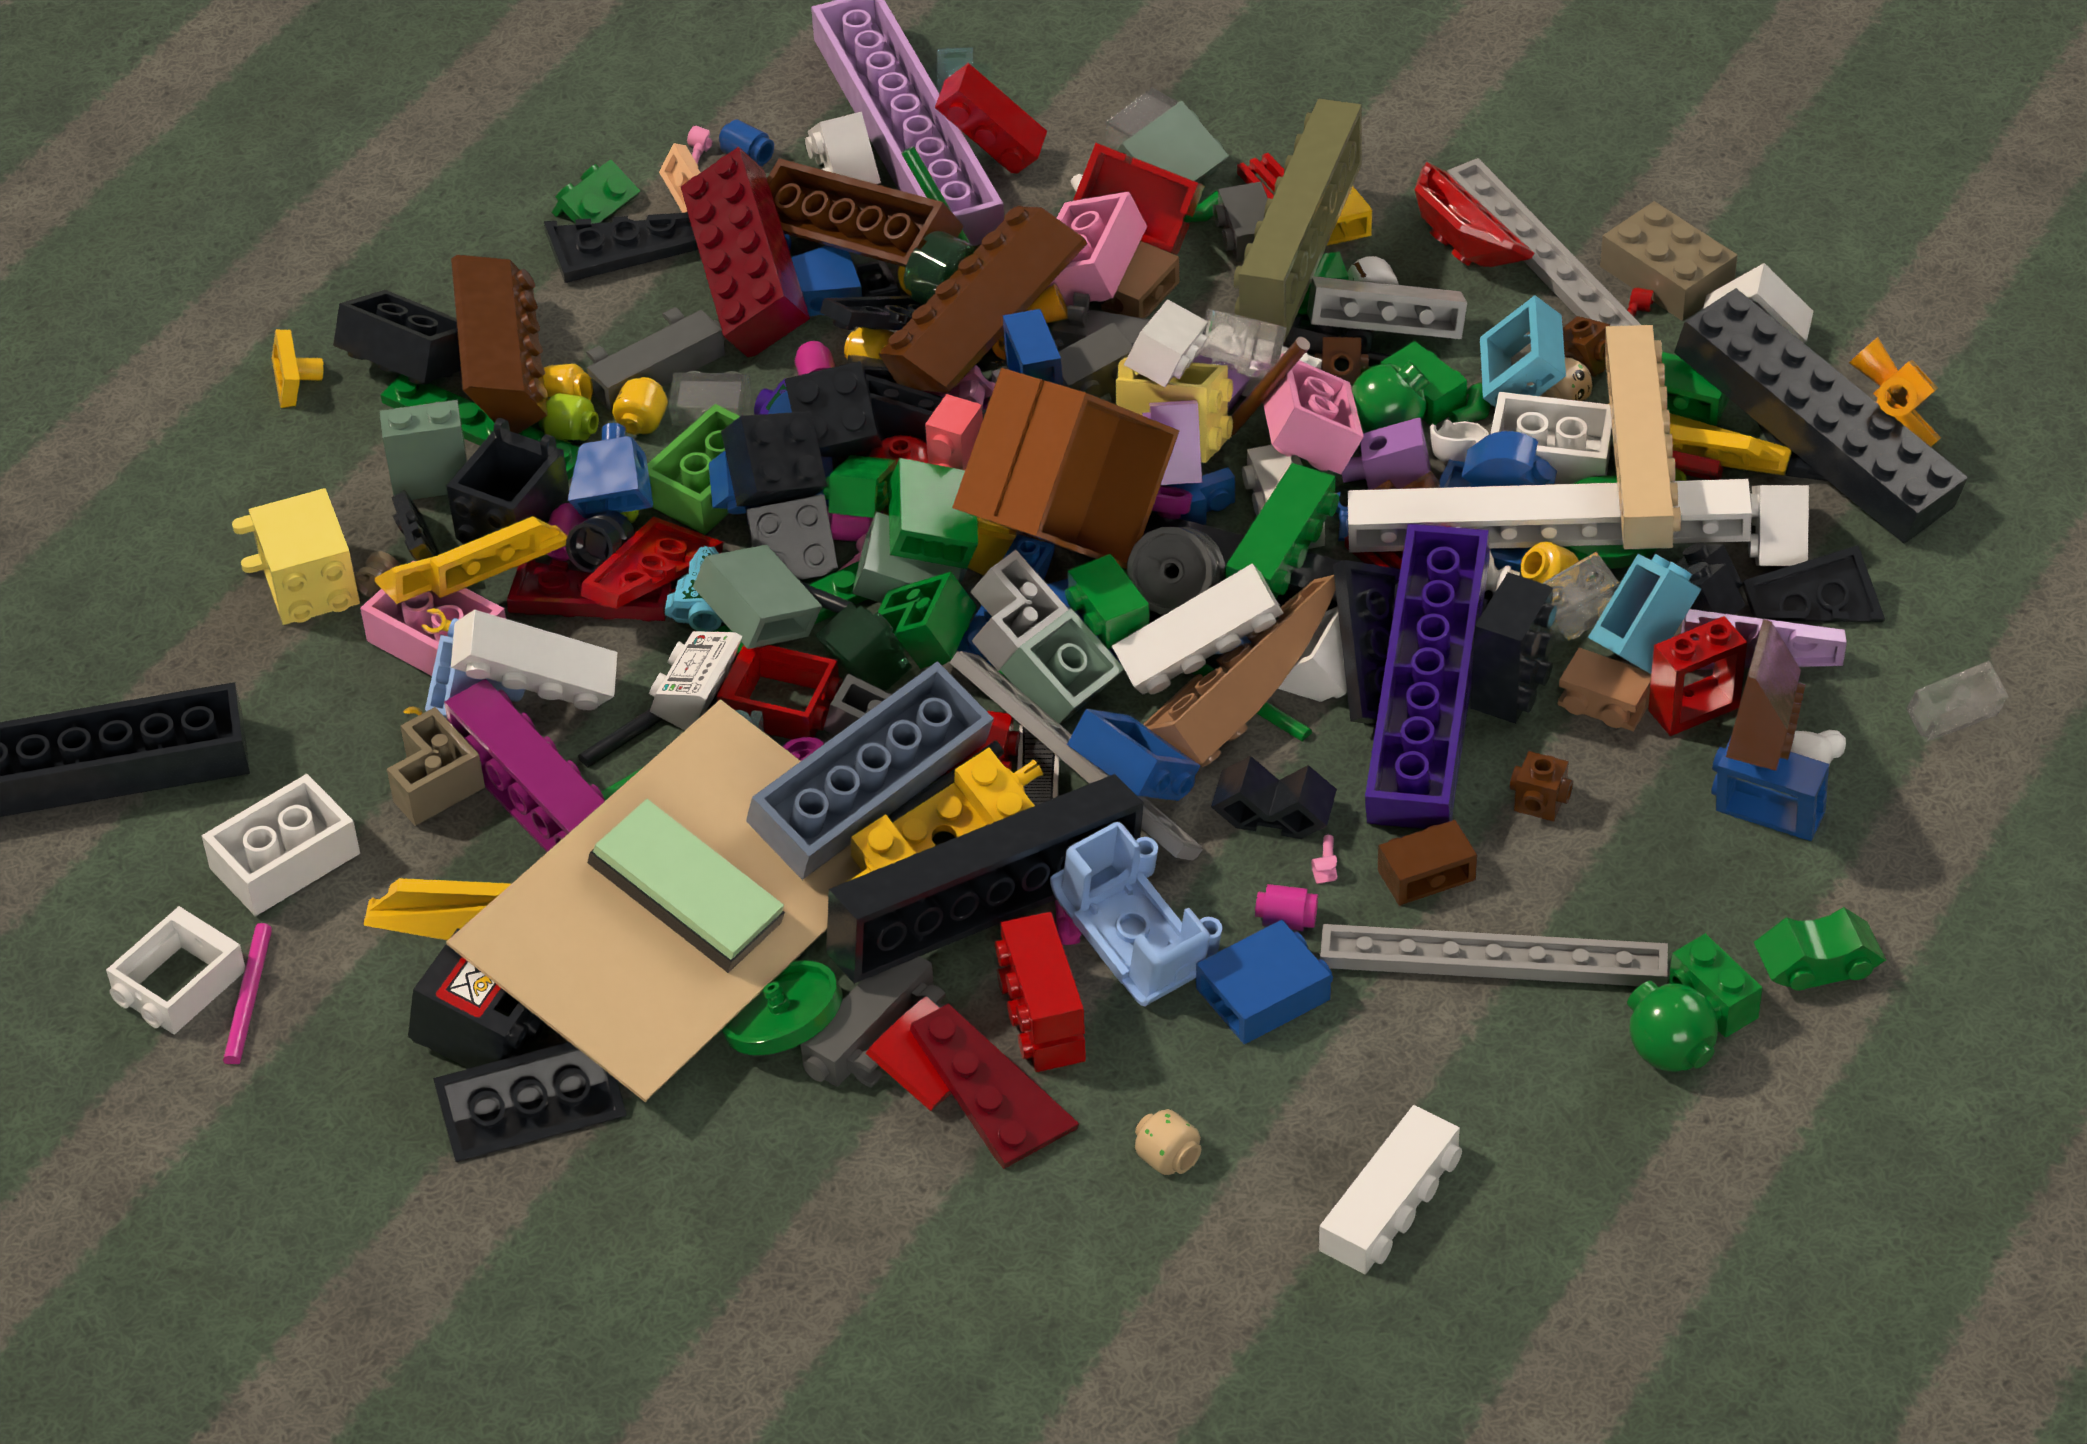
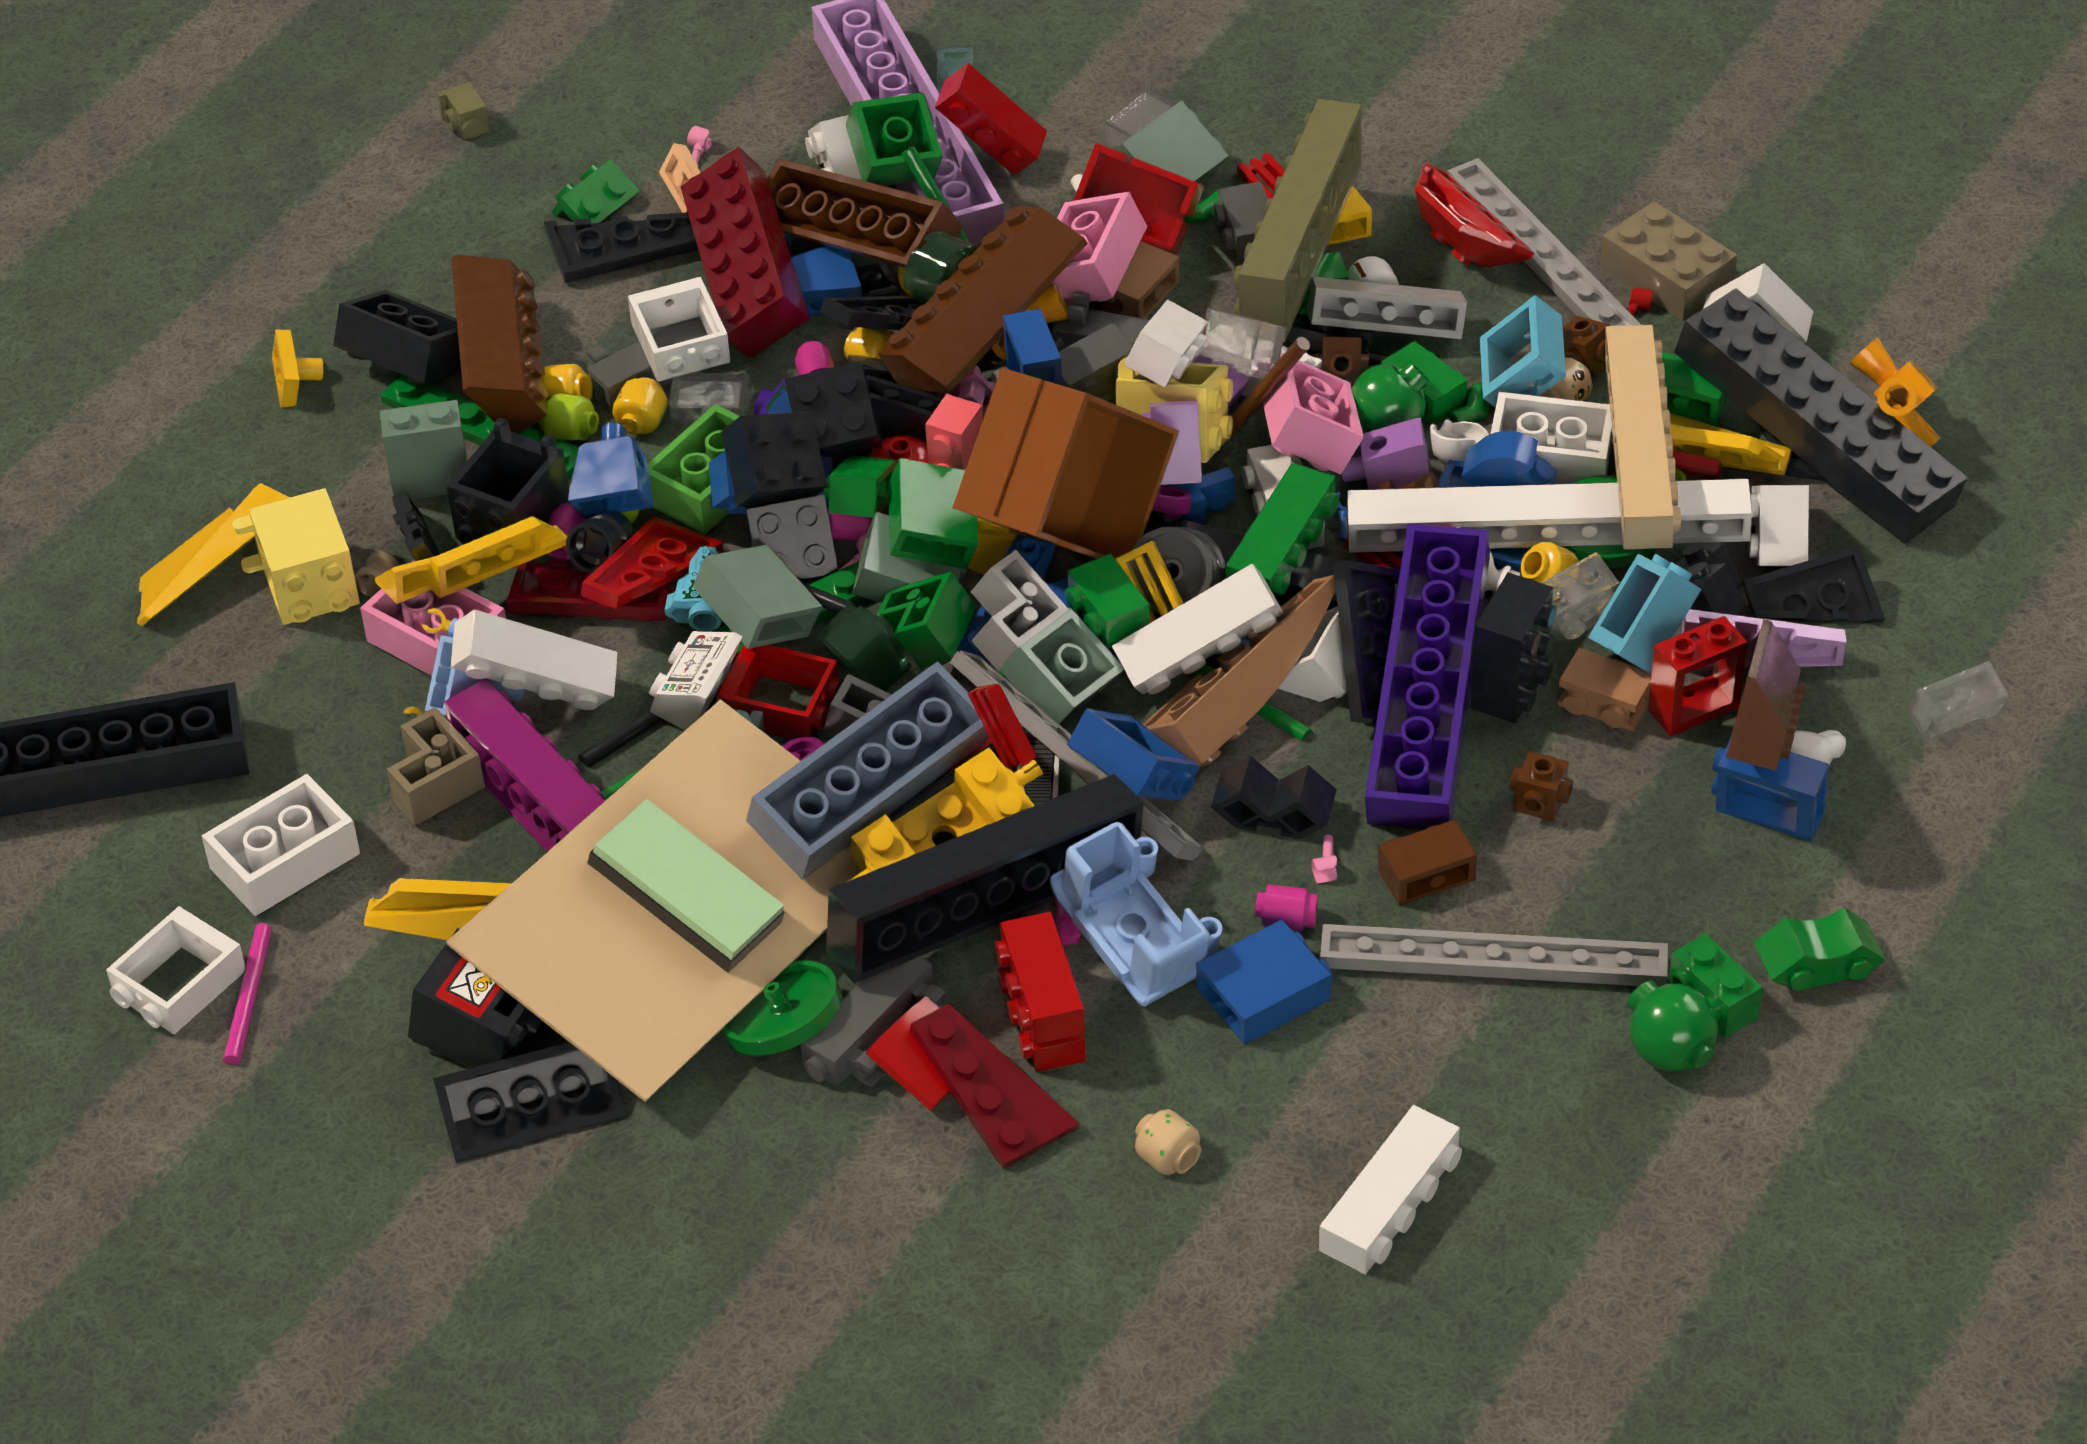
blue brick [719,119,774,166] -> none
none -> yellow wedge [137,483,290,627]
none -> olive brick [437,82,490,140]
none -> white window [628,277,730,382]
none -> green brick [846,92,943,186]
none -> red tile [967,683,1036,767]
none -> yellow tile [1116,541,1184,623]

